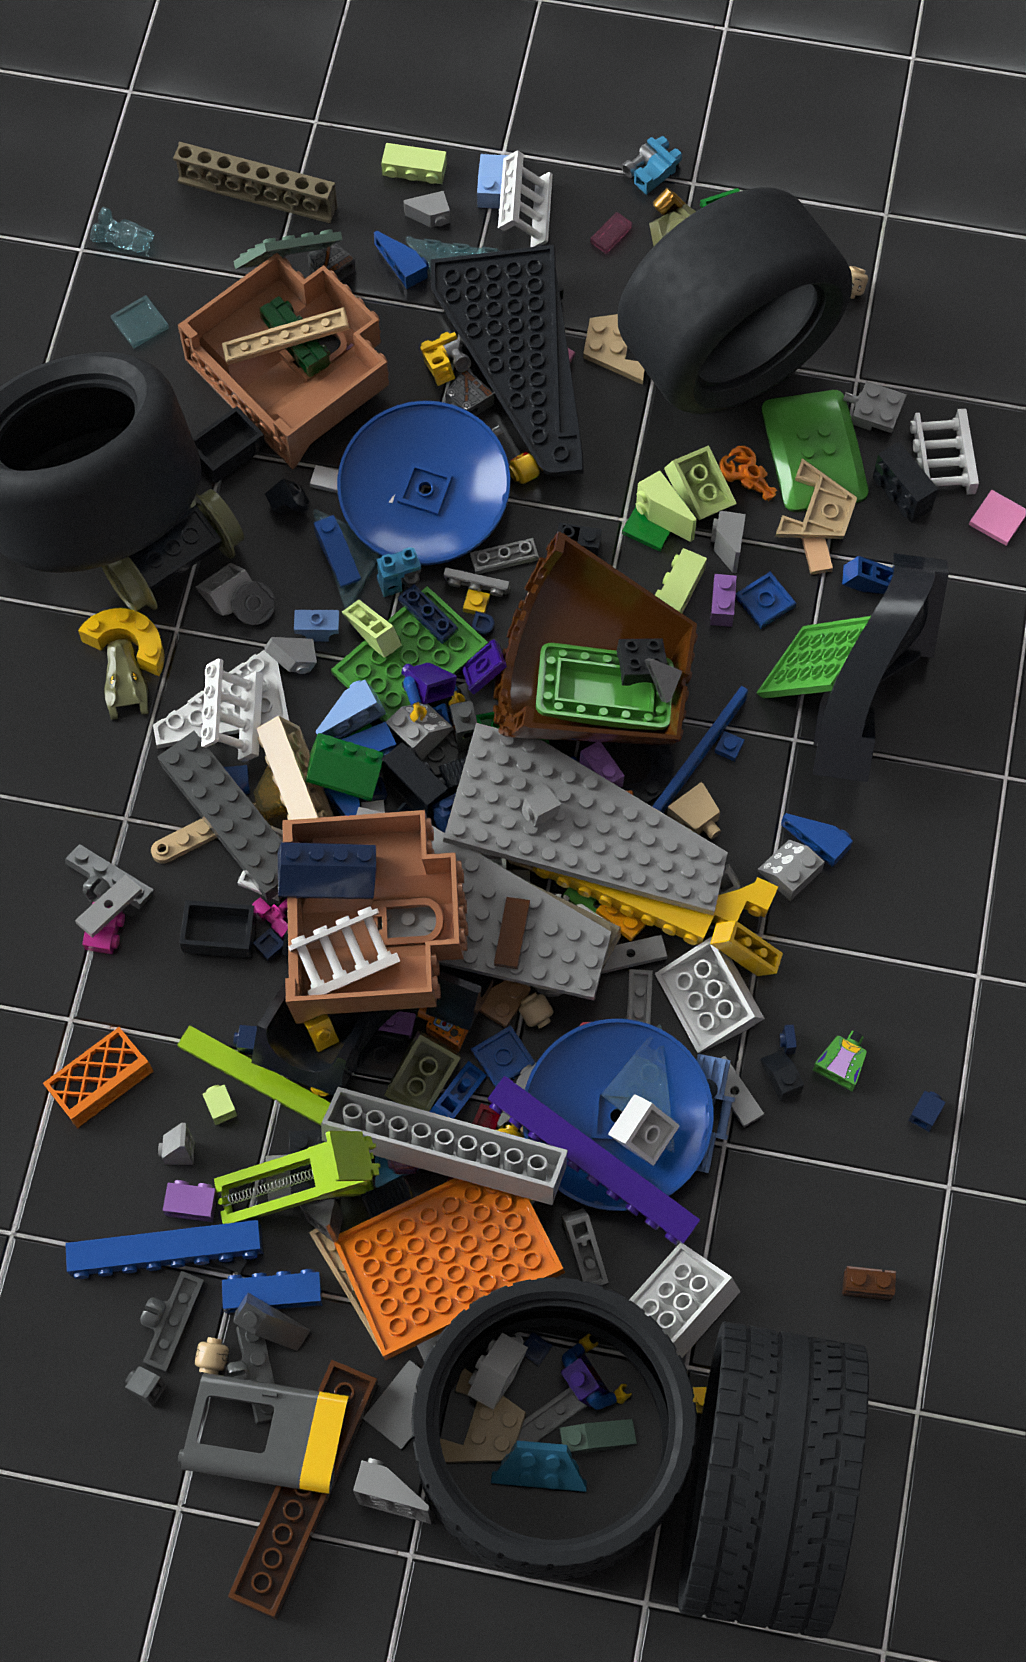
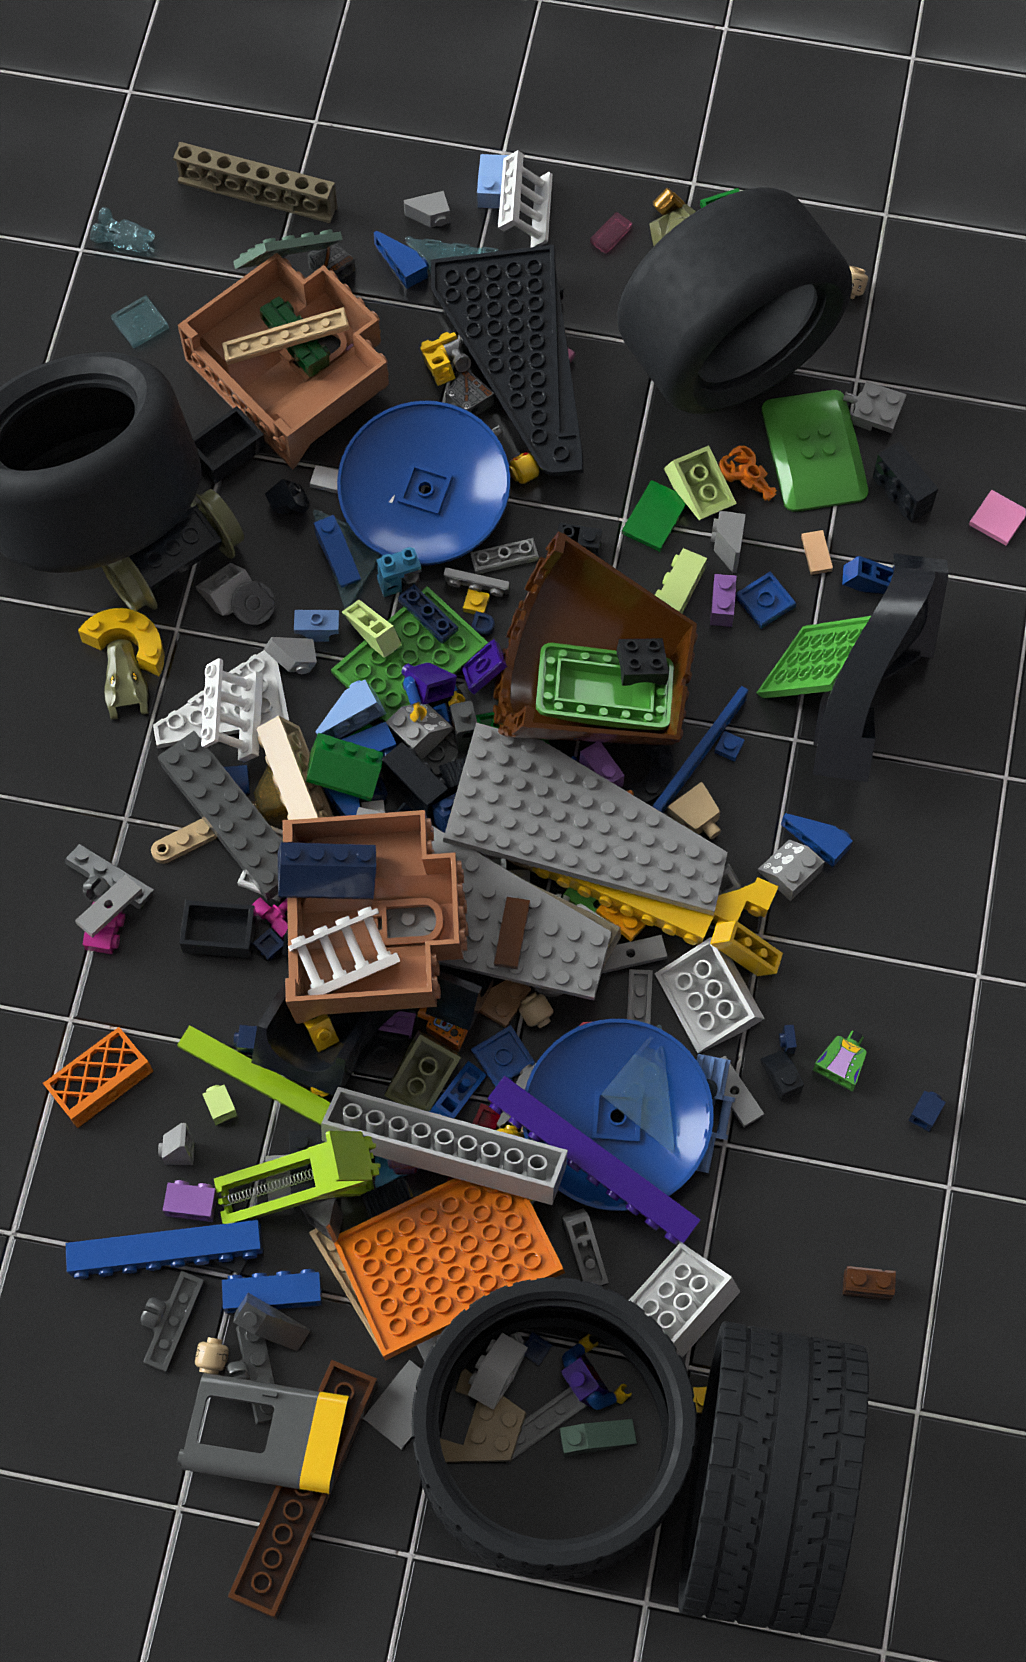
dark grey slope [125,1366,166,1407] -> none
light grey slope [353,1458,432,1524] -> none
yellowish green brick [381,143,447,184] -> none
dark azure wing [491,1440,587,1492] -> none
light grey brick [522,787,561,827] -> none
tan wing [583,314,645,384] -> none
white slope [608,1094,680,1166] -> none
dark azure hips [621,136,682,195] -> none
yellowish green slope [636,471,697,542] -> none
flat silver slope [645,658,682,703] -> none
tan wing [775,459,857,539] -> none
white fence [910,409,979,495] -> none

